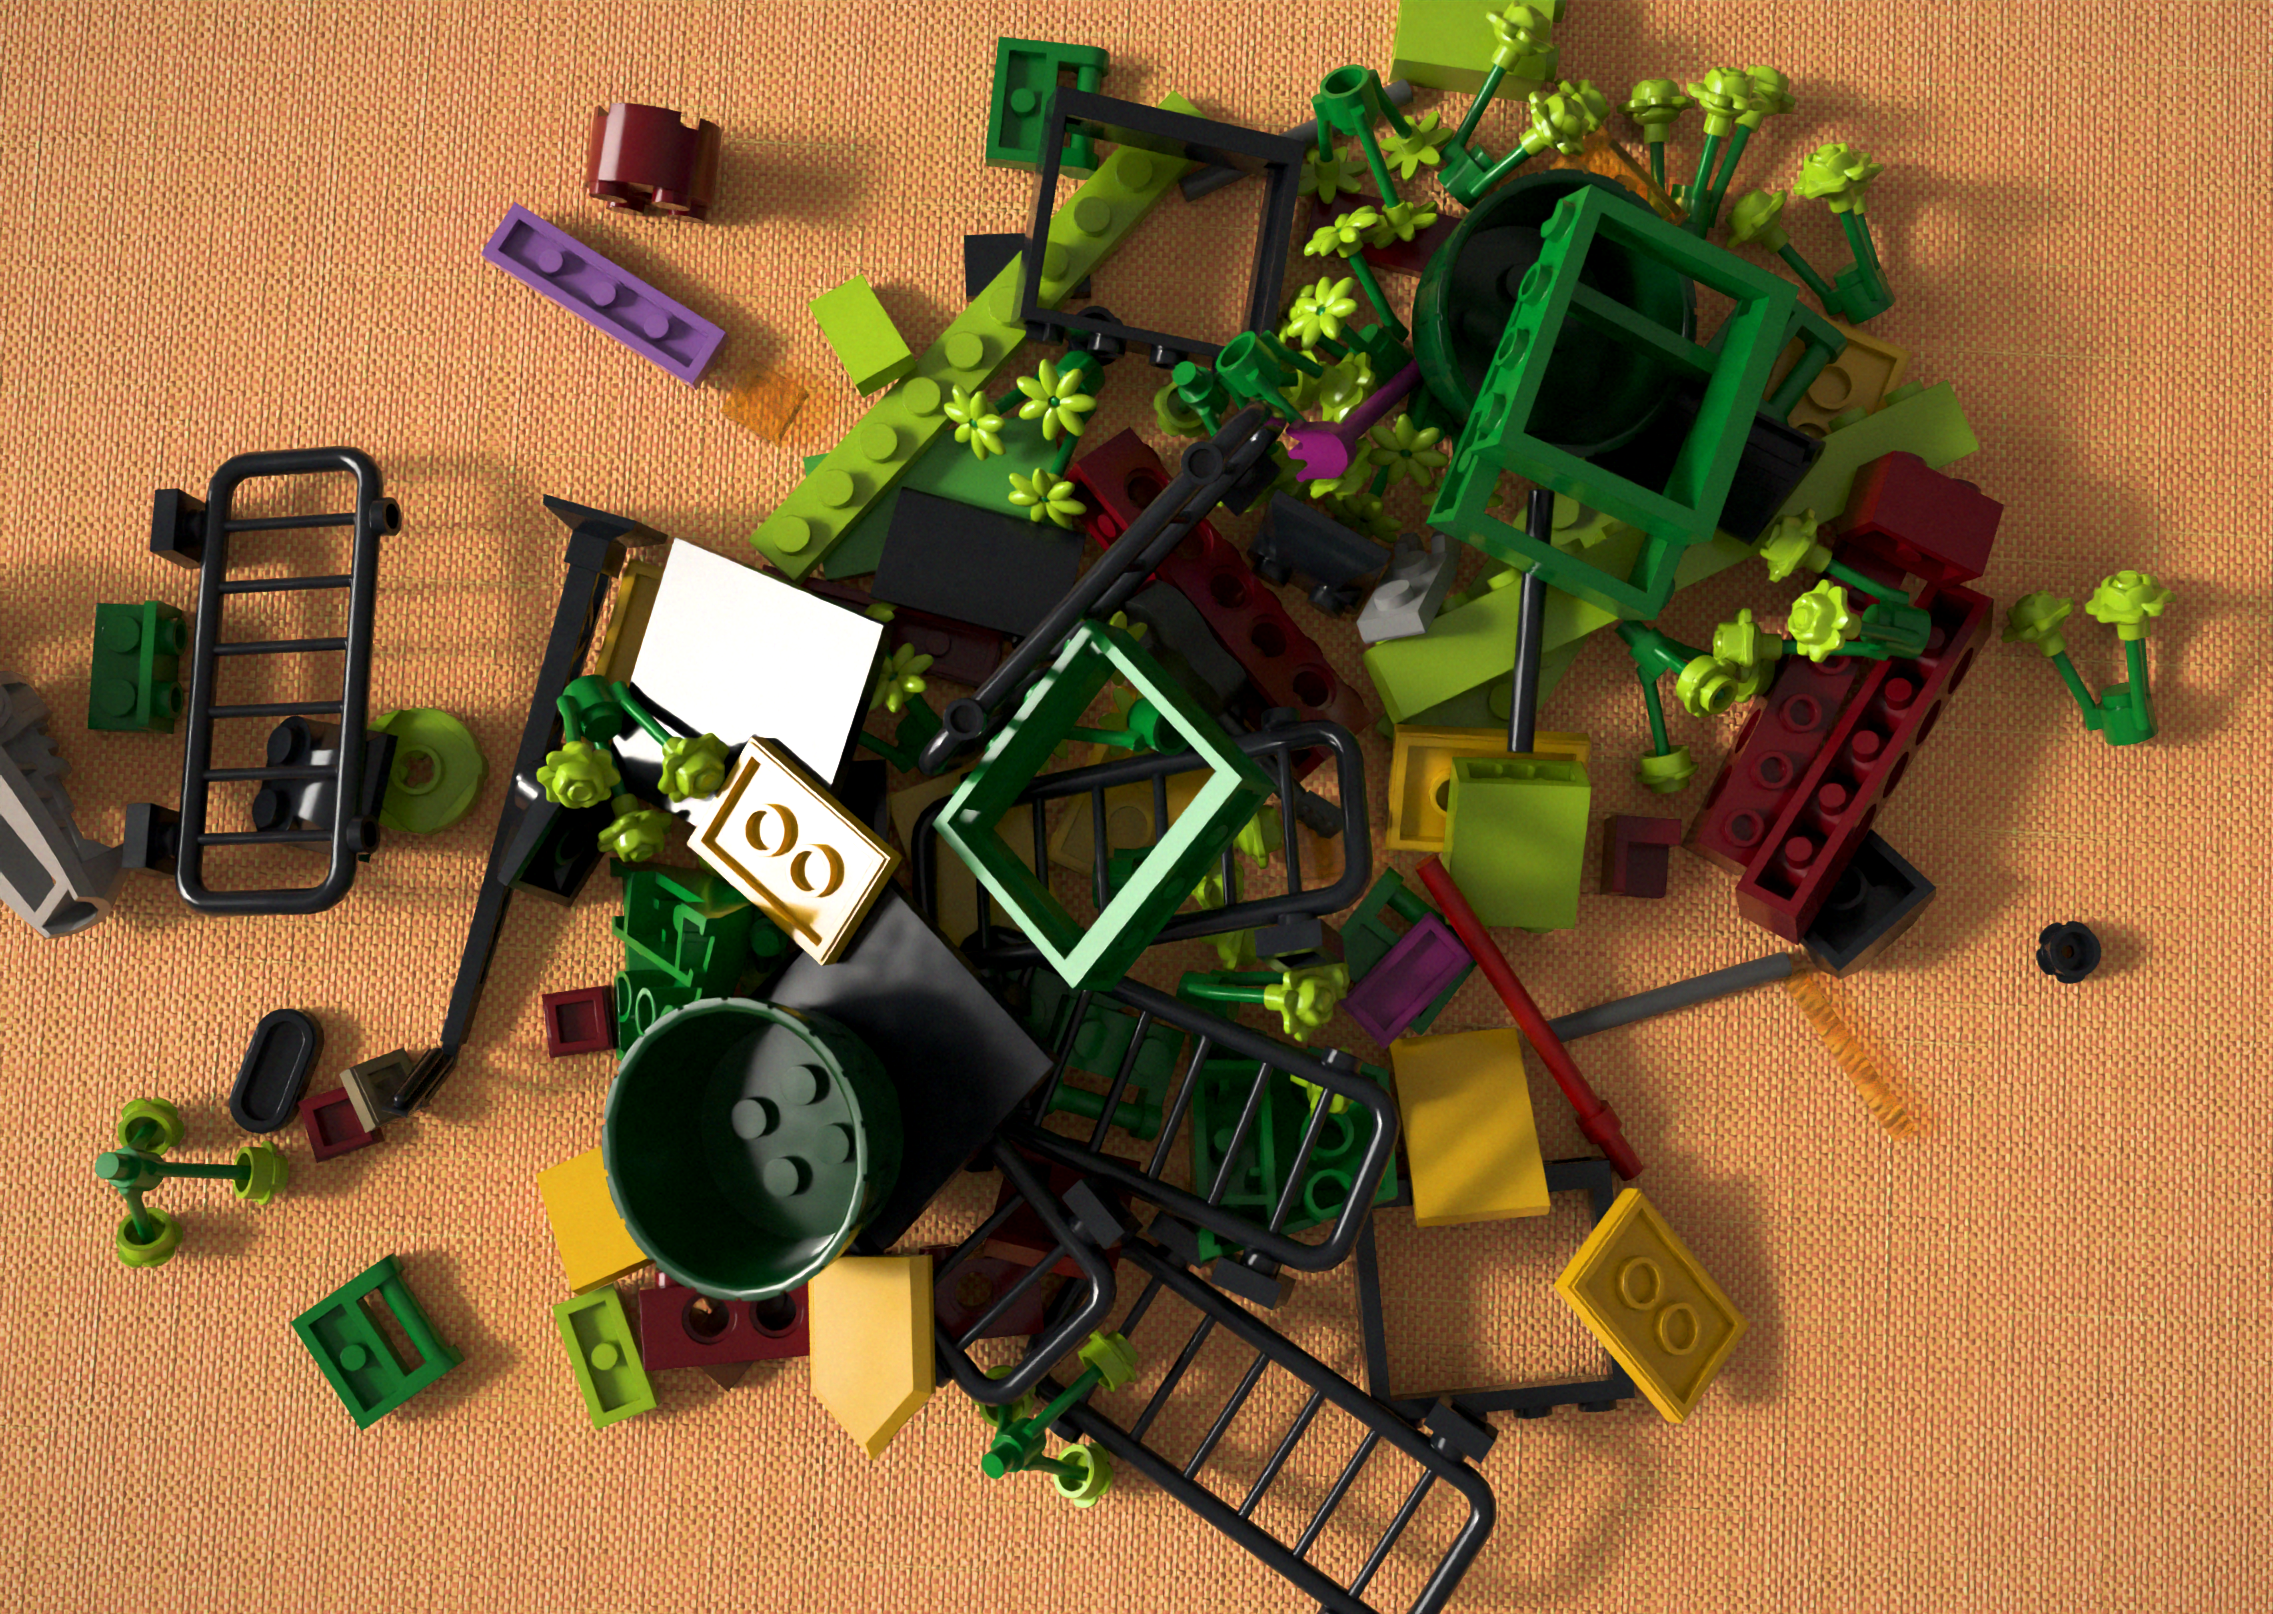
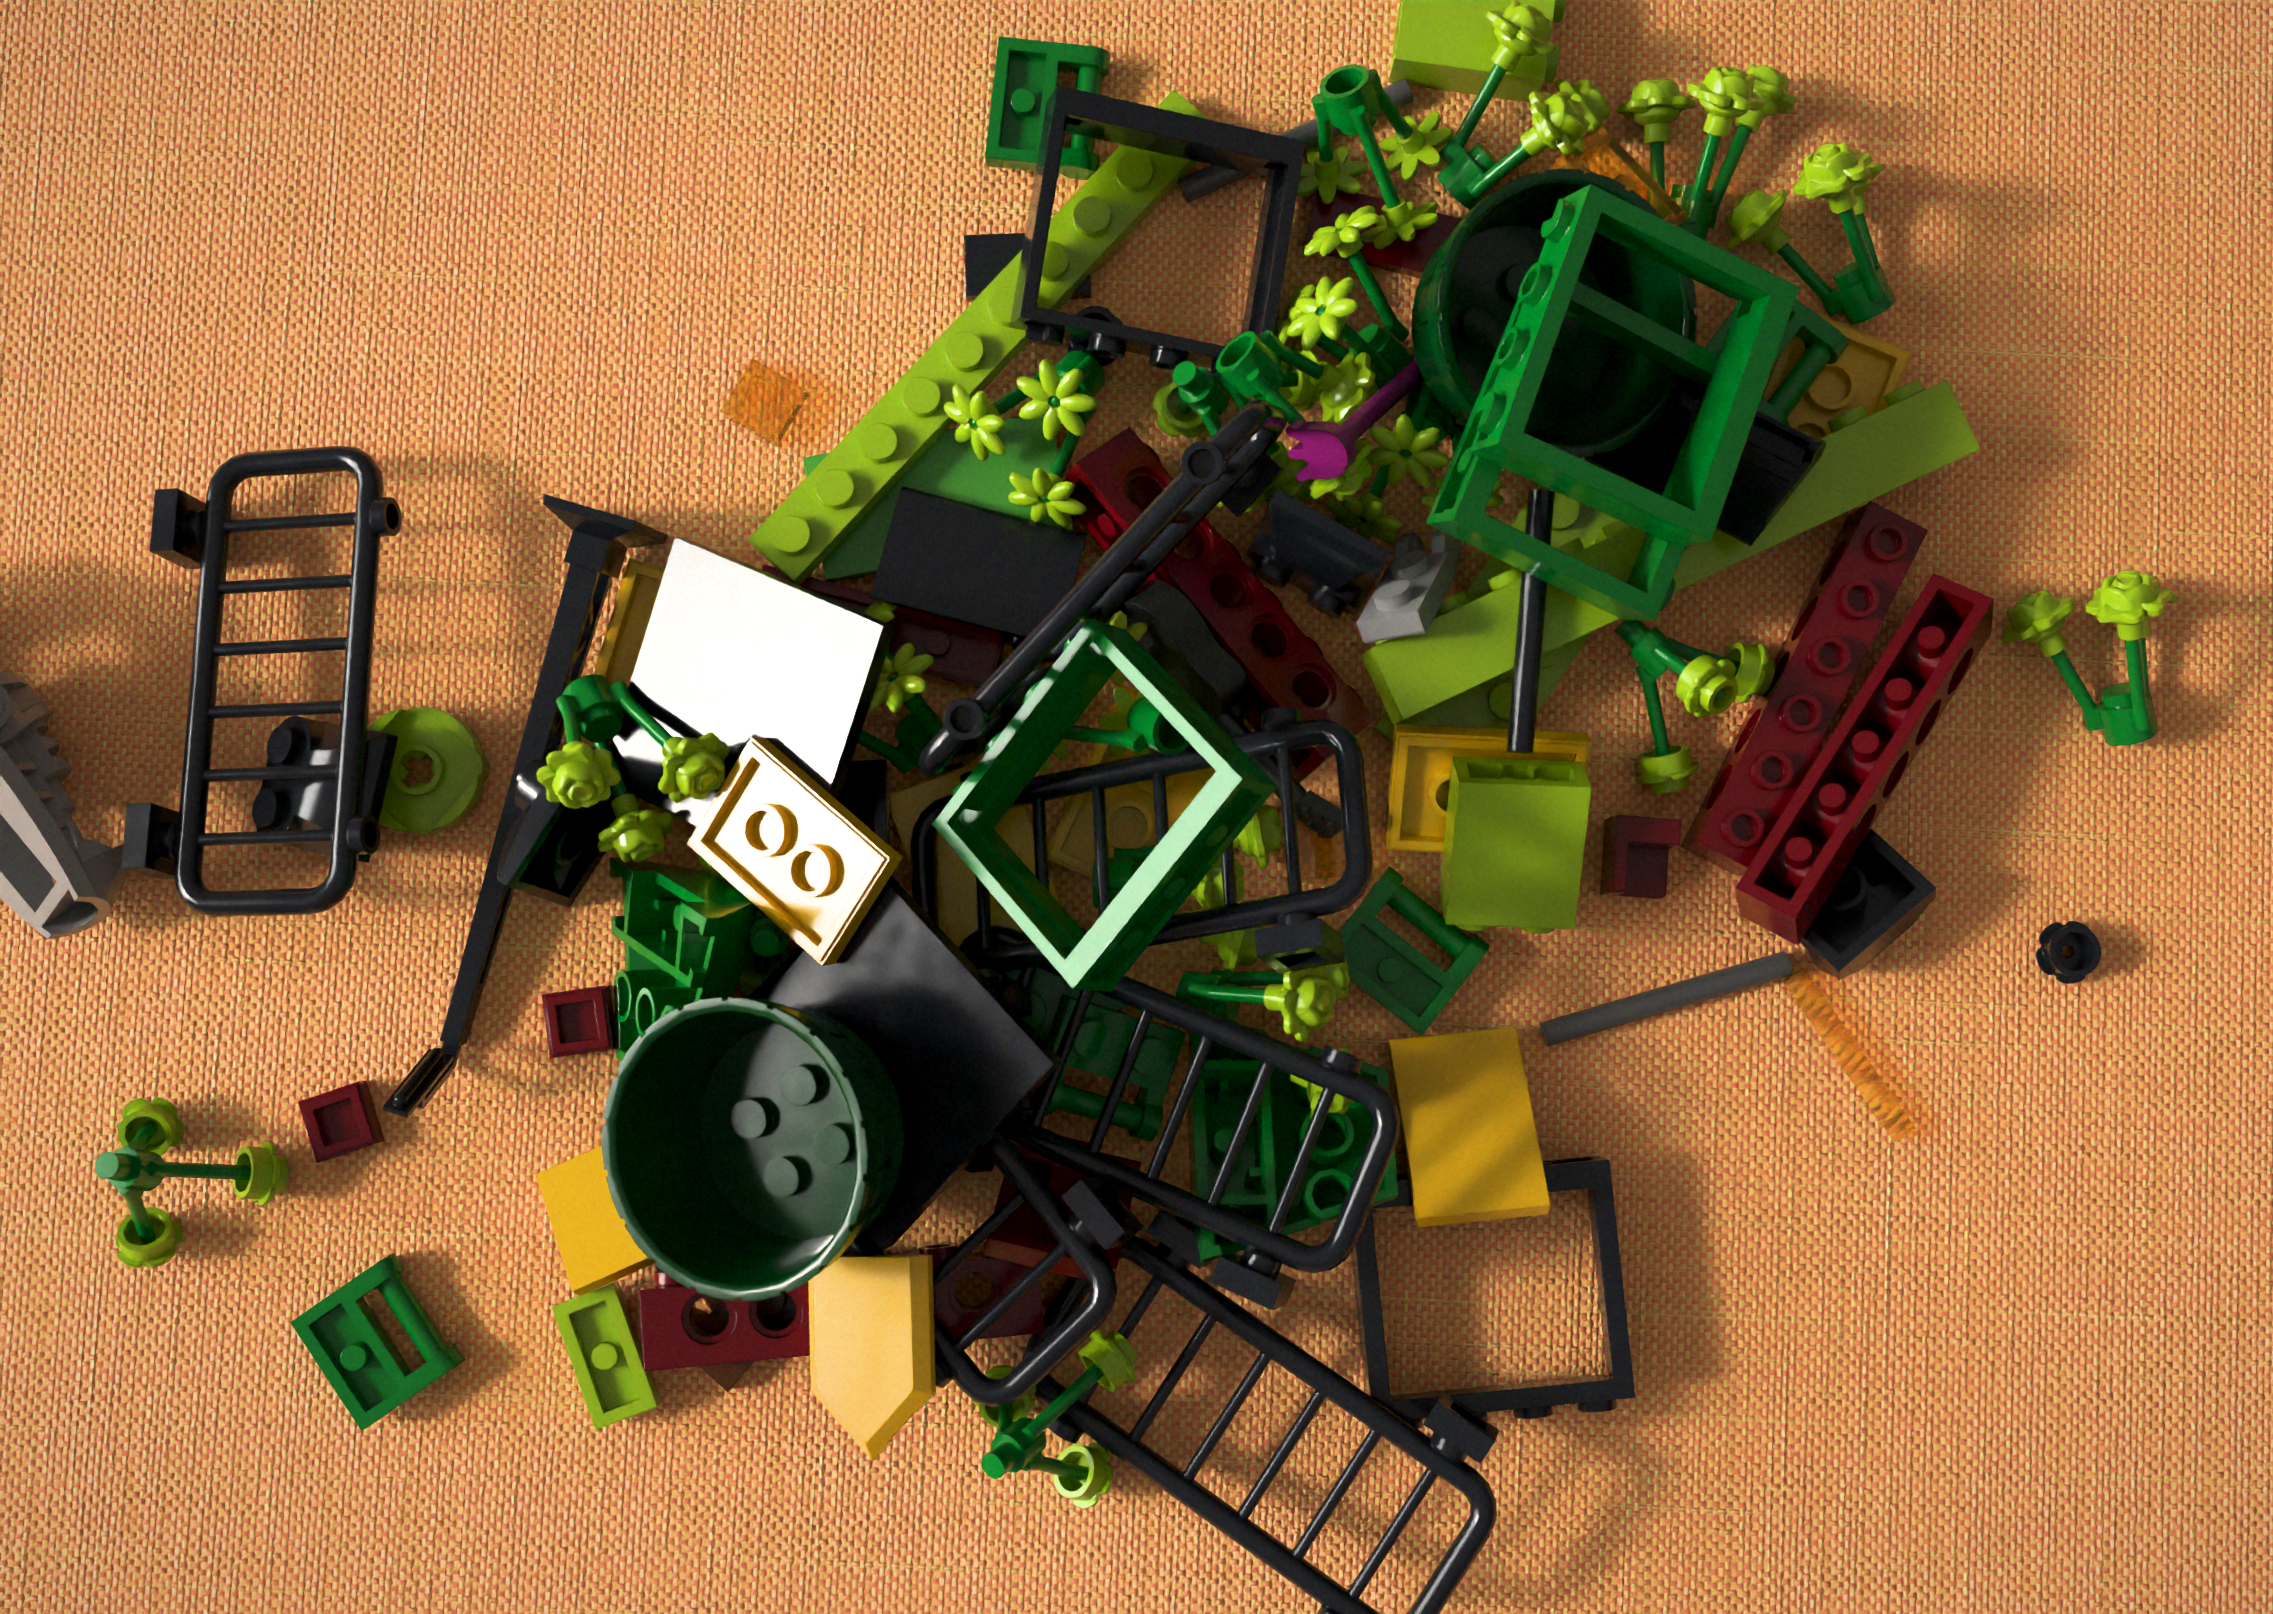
green bracket [87,600,188,734] -> none
black tile [229,1008,325,1134] -> none
dark tan tile [339,1047,430,1133] -> none
medium lavender plate [481,202,730,391] -> none
dark red brick [585,103,722,223] -> none
lime tile [808,274,918,398] -> none
magenta tile [1337,911,1474,1049] -> none
red bar [1414,854,1644,1181] -> none
yellow tile [1553,1188,1750,1424] -> none
lime plant [1713,507,1931,683] -> none
dark red brick [1836,450,2005,589] -> none

